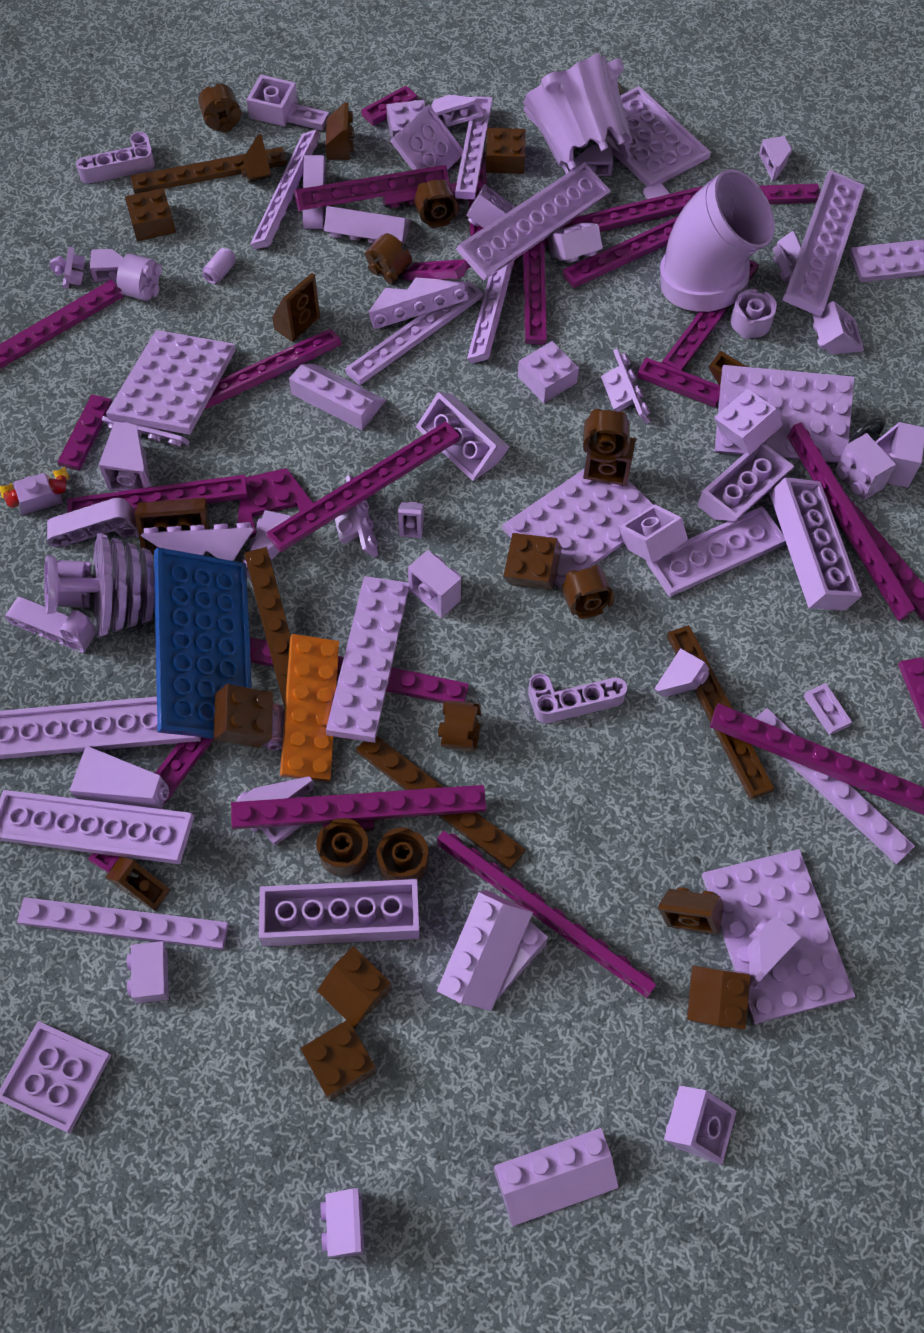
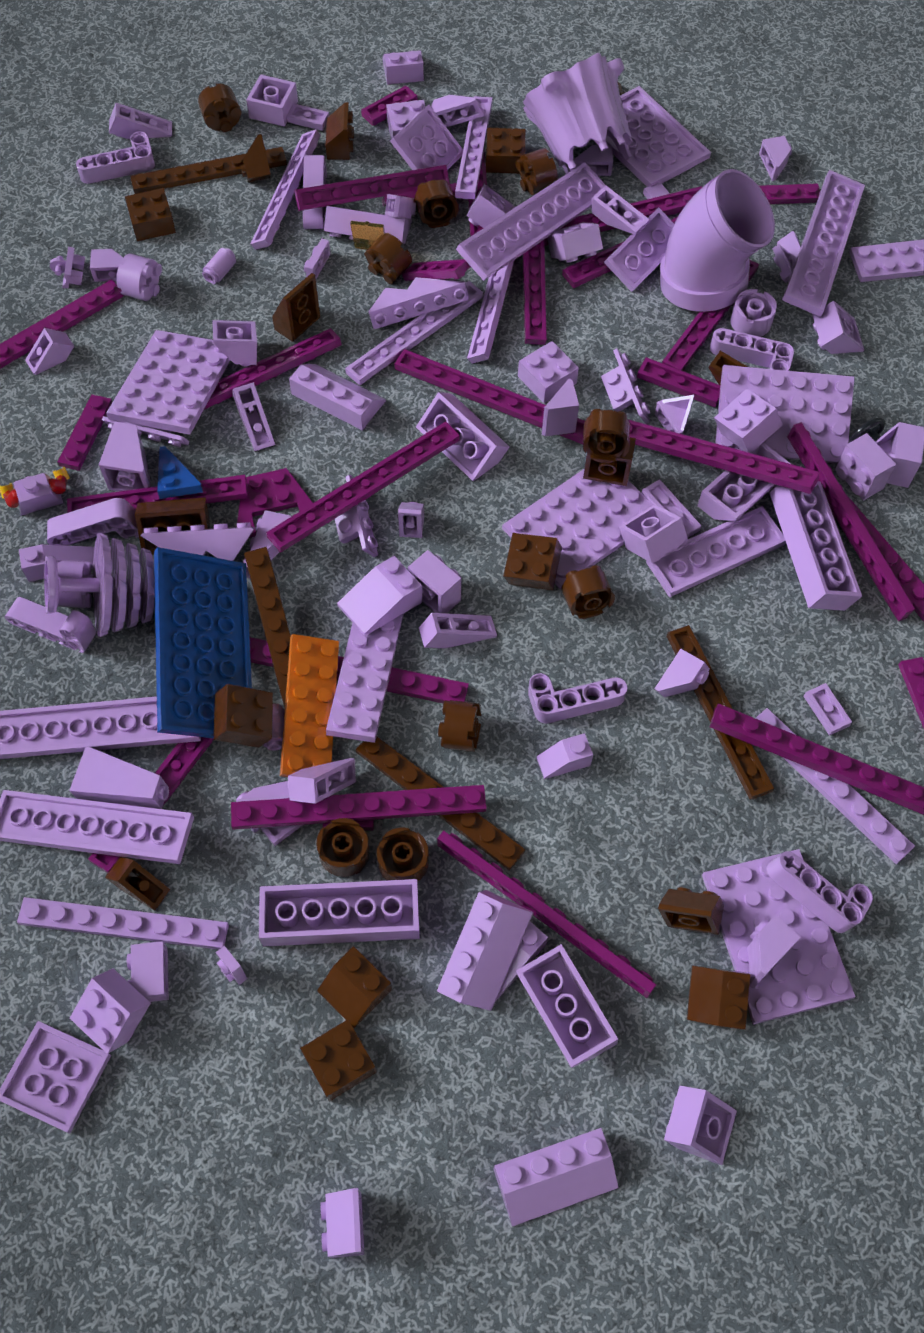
none -> lavender slope [19,544,94,582]
none -> lavender slope [25,328,74,375]
none -> lavender brick [70,968,151,1054]
none -> lavender slope [109,103,172,139]
none -> blue wing [157,446,203,499]
none -> lavender slope [213,320,257,366]
none -> lavender plate [216,945,248,985]
none -> lavender slope [232,382,275,452]
none -> lavender slope [287,758,356,804]
none -> lavender plate [304,239,330,279]
none -> lavender slope [337,556,422,636]
none -> clear yellow piece [350,221,385,249]
none -> lavender slope [382,51,424,85]
none -> lavender slope [385,194,416,219]
none -> magenta plate [394,349,585,444]
none -> lavender slope [419,613,497,649]
none -> lavender slope [515,944,618,1068]
none -> reddish brown brick [516,148,558,195]
none -> lavender slope [536,733,593,779]
none -> lavender slope [542,379,579,436]
none -> lavender slope [592,186,650,235]
none -> lavender plate [604,207,674,292]
none -> magenta plate [628,420,820,494]
none -> lavender plate [642,479,701,538]
none -> lavender slope [655,395,694,434]
none -> lavender beam [710,328,794,371]
none -> lavender beam [767,851,873,933]

